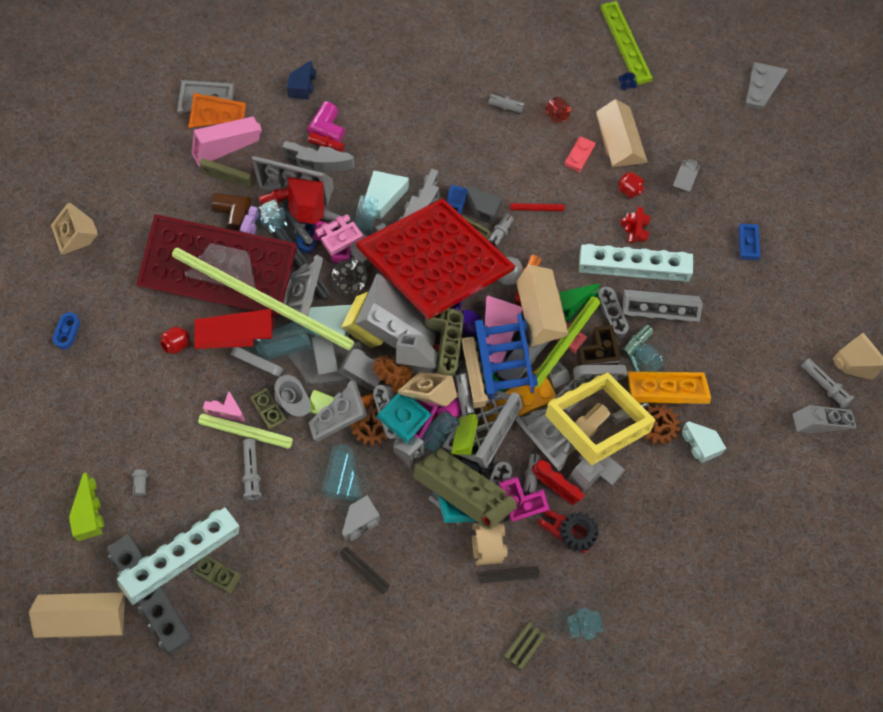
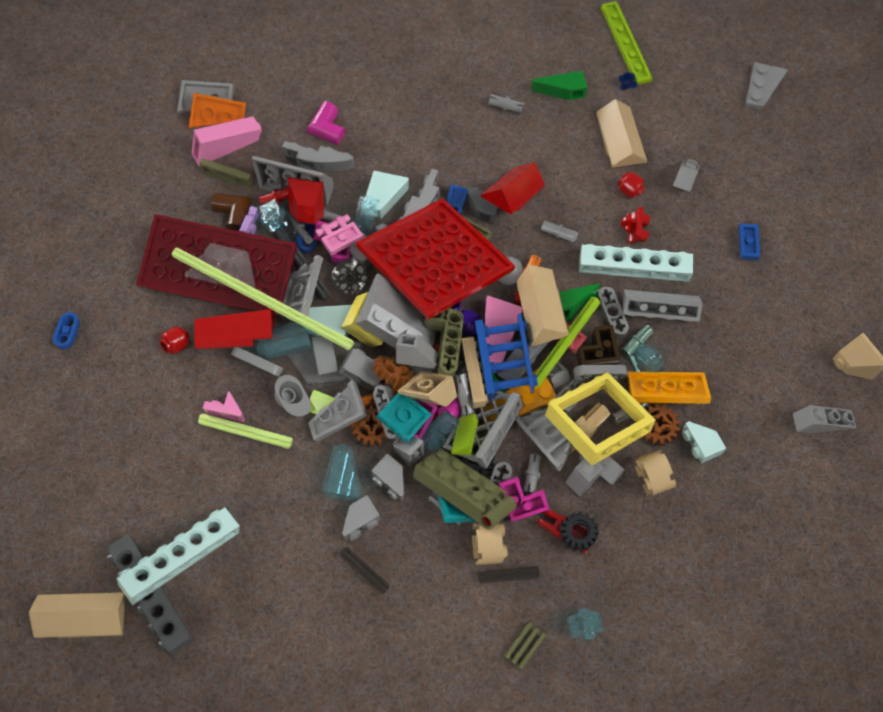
tan slope [51,203,98,254] -> none
lime slope [69,473,104,541] -> none
light grey pin [132,470,148,496] -> none
olive slope [193,556,242,594] -> none
light grey pin [242,439,262,500] -> none
olive slope [250,388,287,430] -> none
dark blue slope [287,61,316,100] -> none
red pin [308,132,345,152] -> none
light grey pin [488,214,514,248] -> none
red bar [510,203,565,212] -> none
red hinge [531,460,585,505] -> none
clear red head [545,97,571,123] -> none
coral plate [564,136,596,172] -> none
light grey pin [801,358,855,409] -> none
none -> light grey slope [371,454,404,502]
none -> red slope [481,162,545,215]
none -> green slope [531,71,588,100]
none -> light grey axle [541,220,578,242]
none -> tan brick [635,449,676,496]

